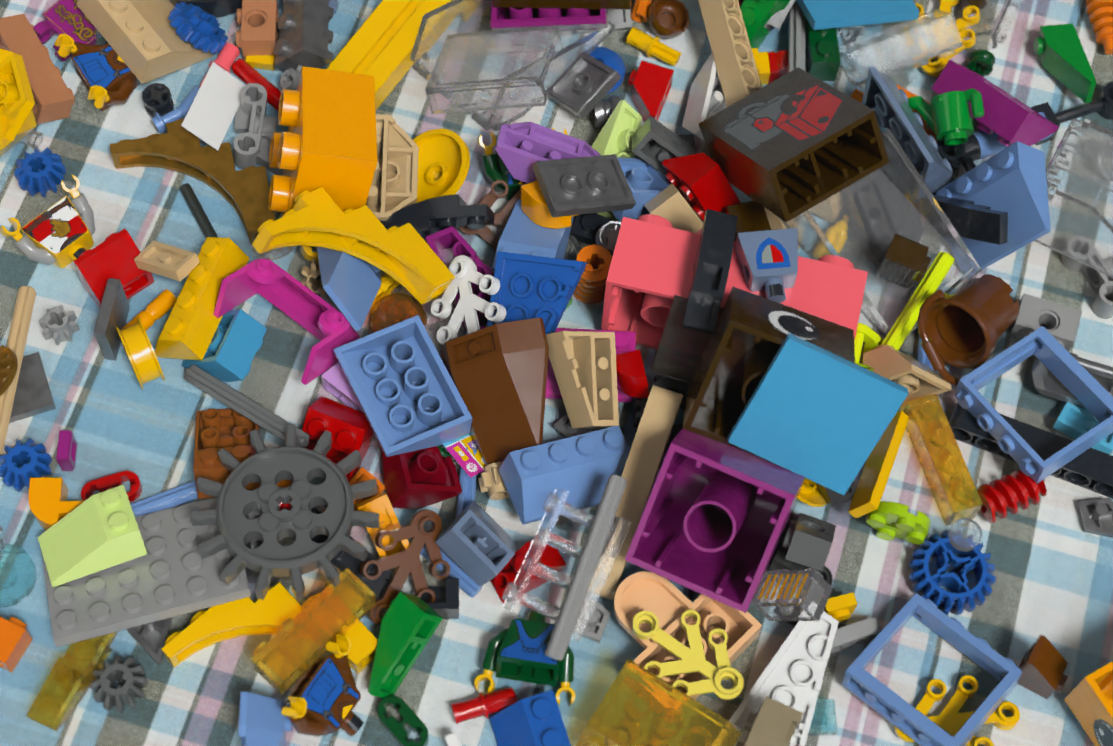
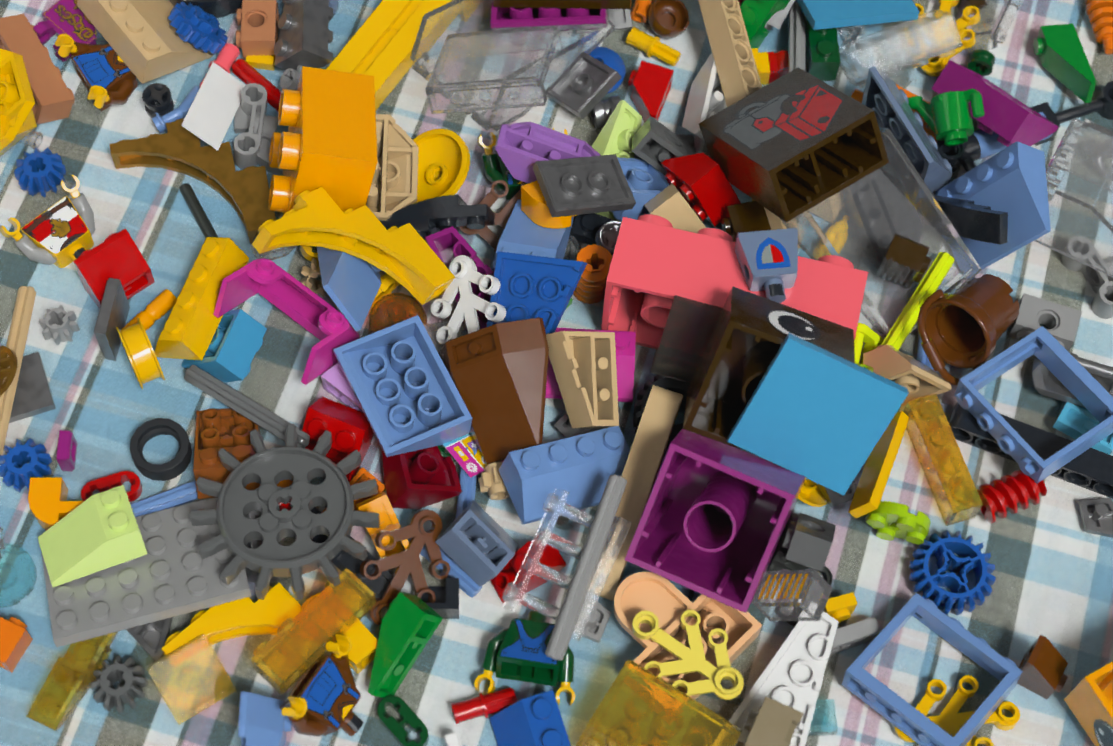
tan plate [134,241,200,281] -> none
red brick [616,350,650,398] -> none
black slope [681,209,738,334] -> none
clear tile [948,518,982,552] -> none
none -> black tyre [130,418,192,481]
none -> clear yellow tile [146,633,237,725]

